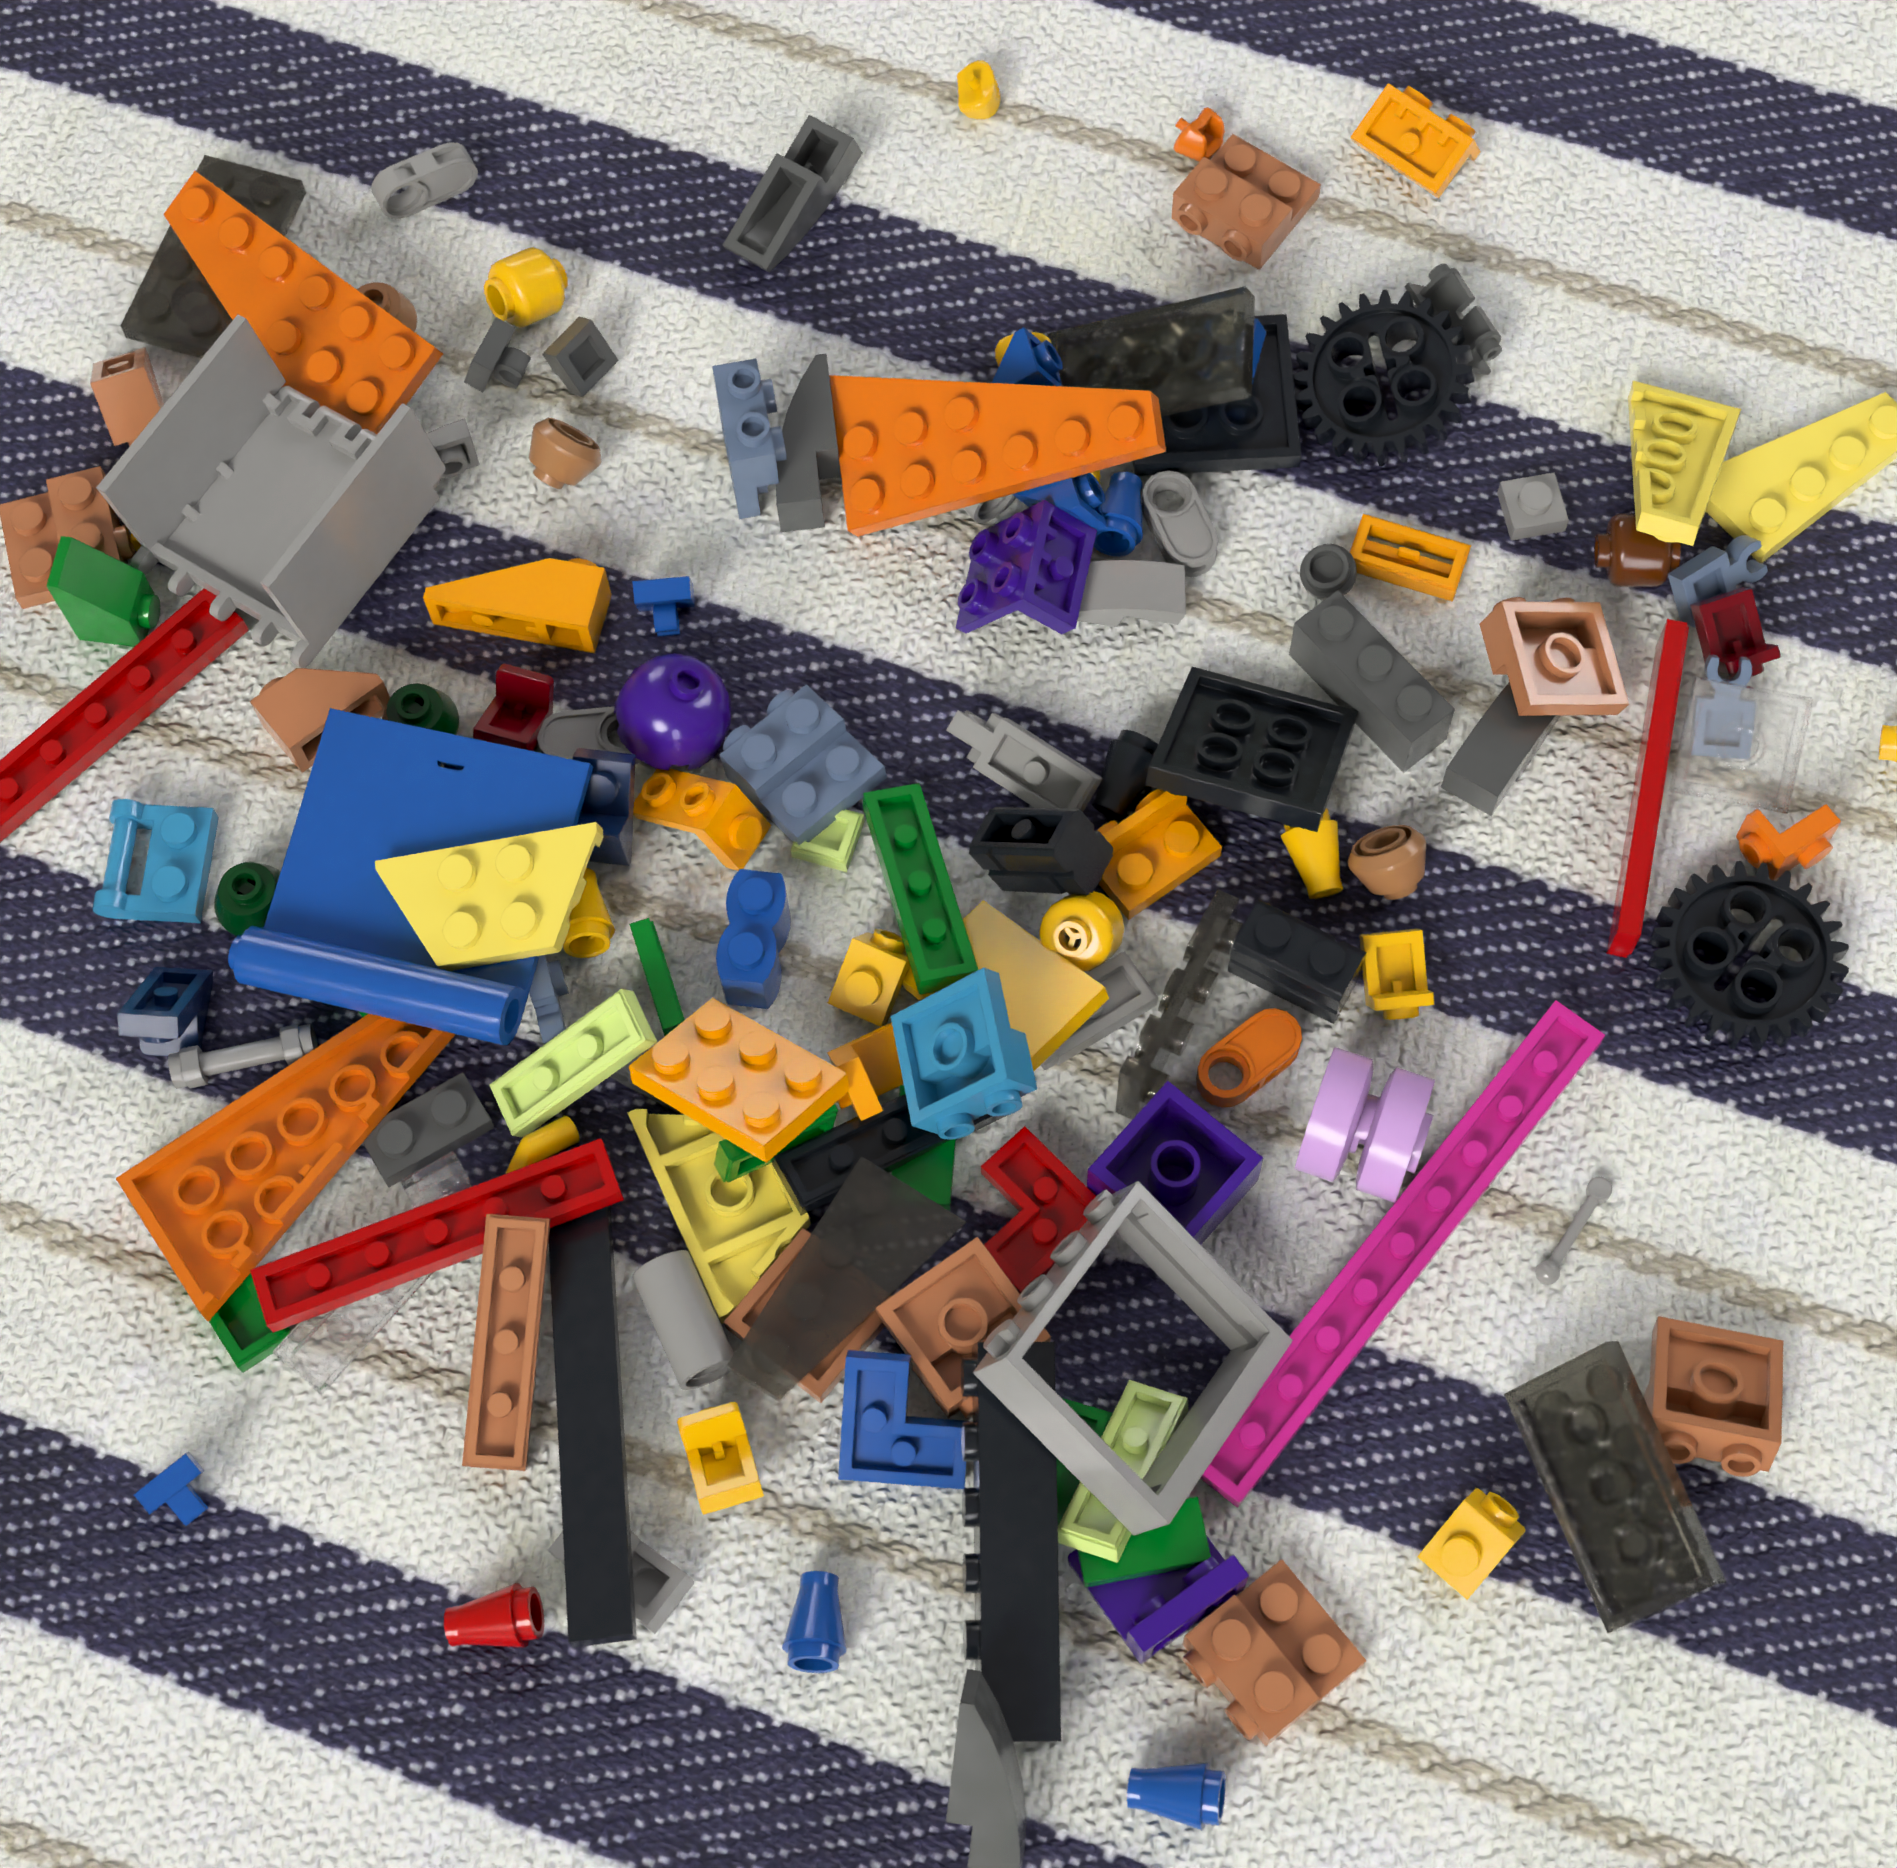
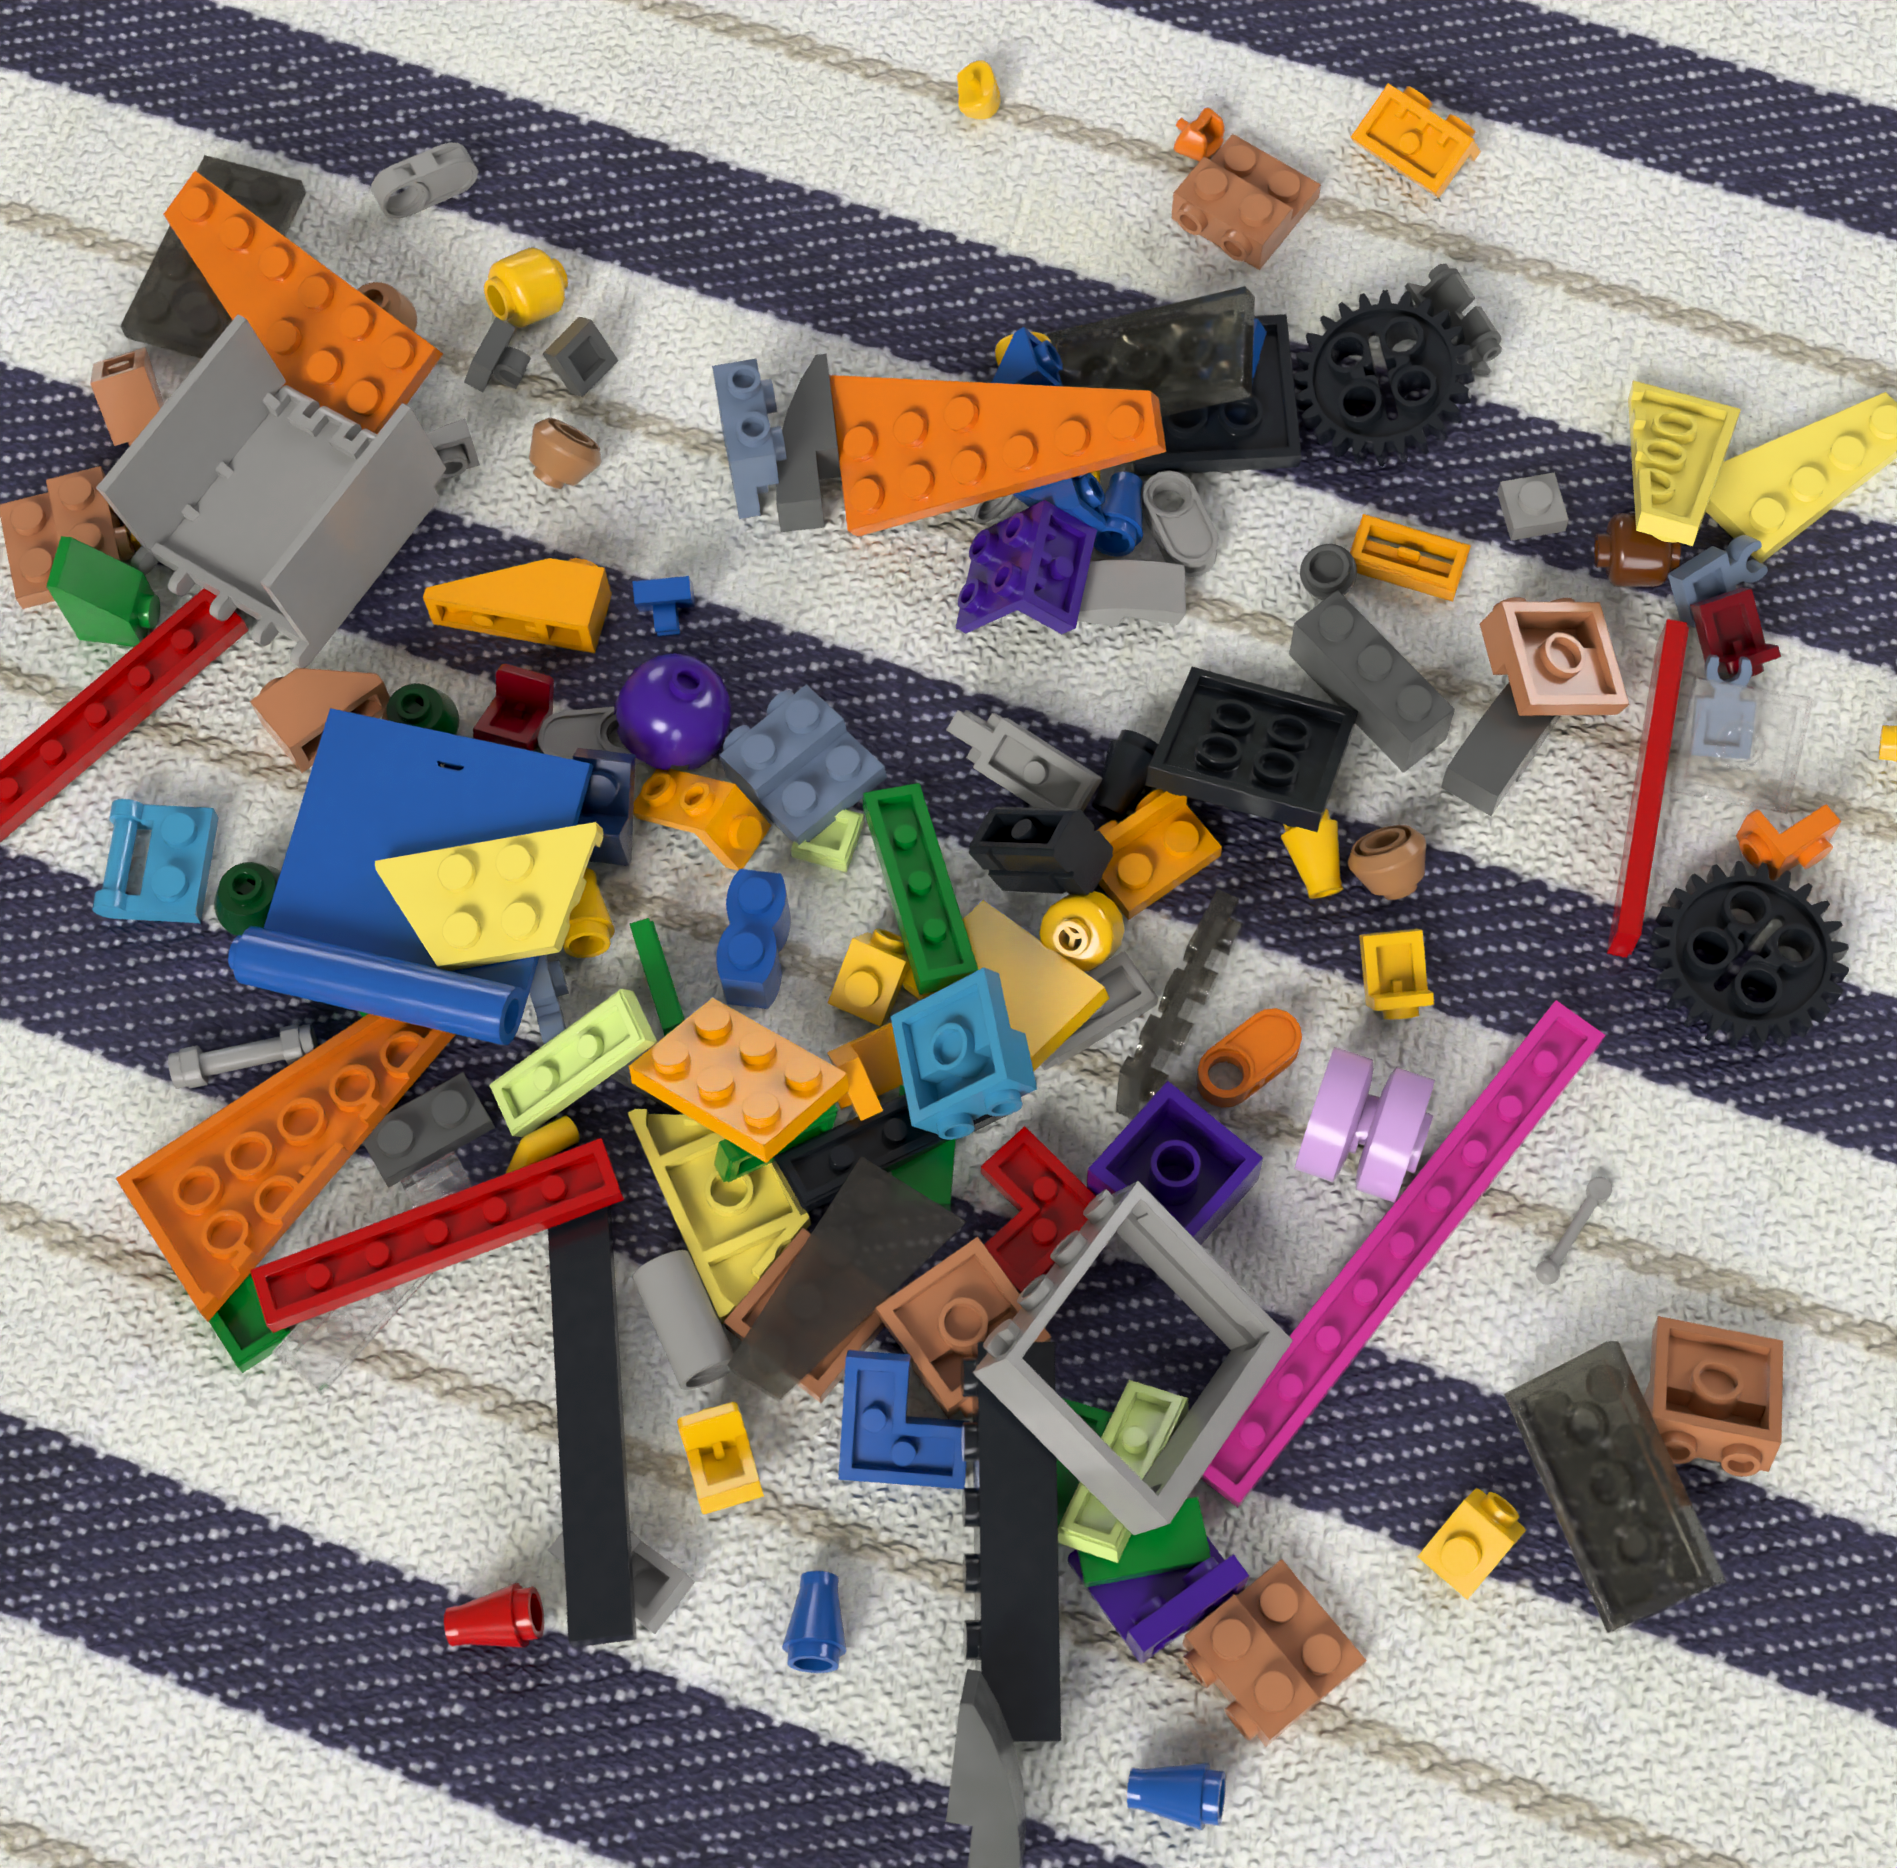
dark blue slope [117,967,213,1056] -> none
blue tile [134,1452,208,1526] -> none
nougat tile [462,1214,551,1471] -> none
dark grey slope [722,115,863,273] -> none
black brick [1228,900,1367,1024] -> none

